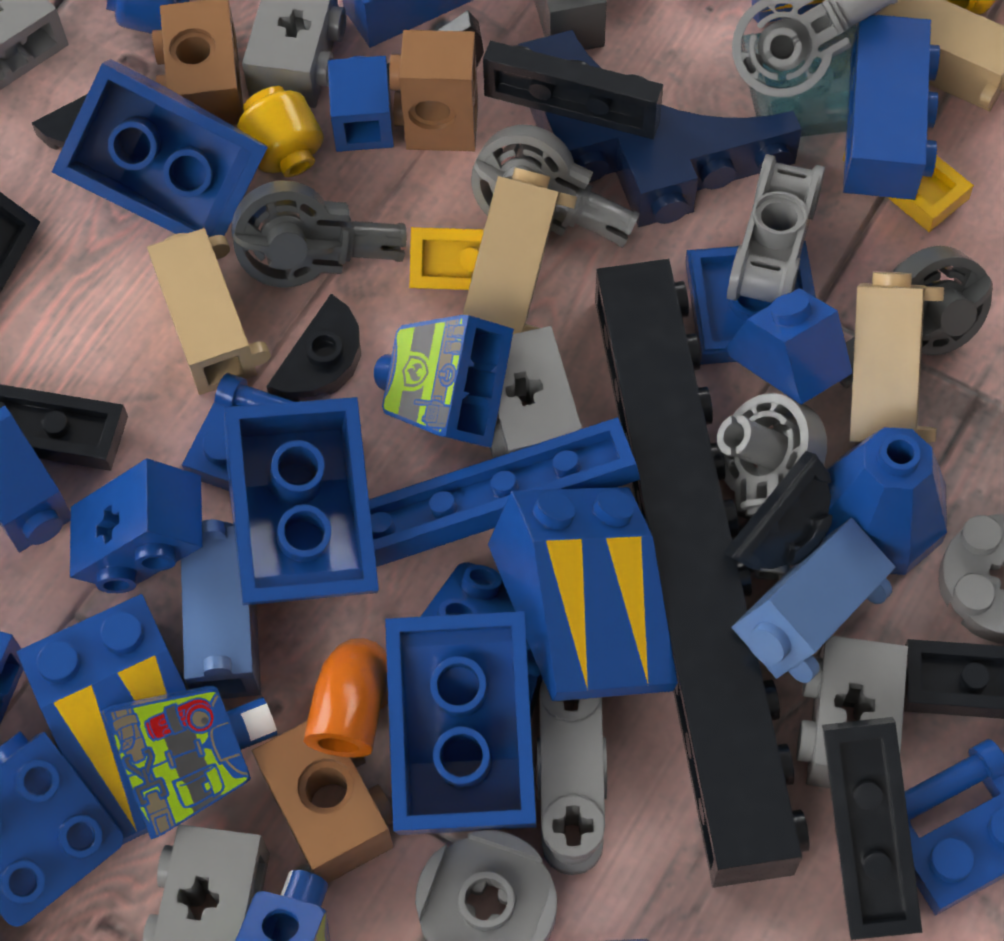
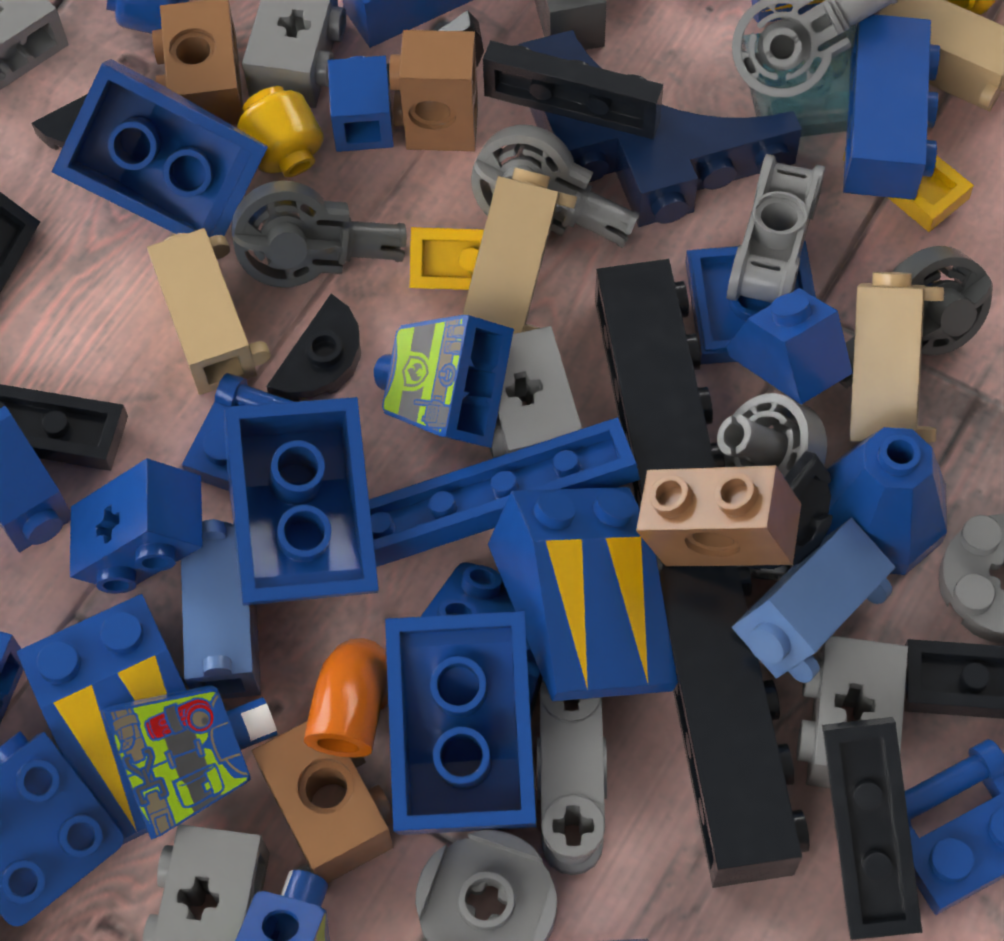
none -> medium nougat brick [636,465,801,566]

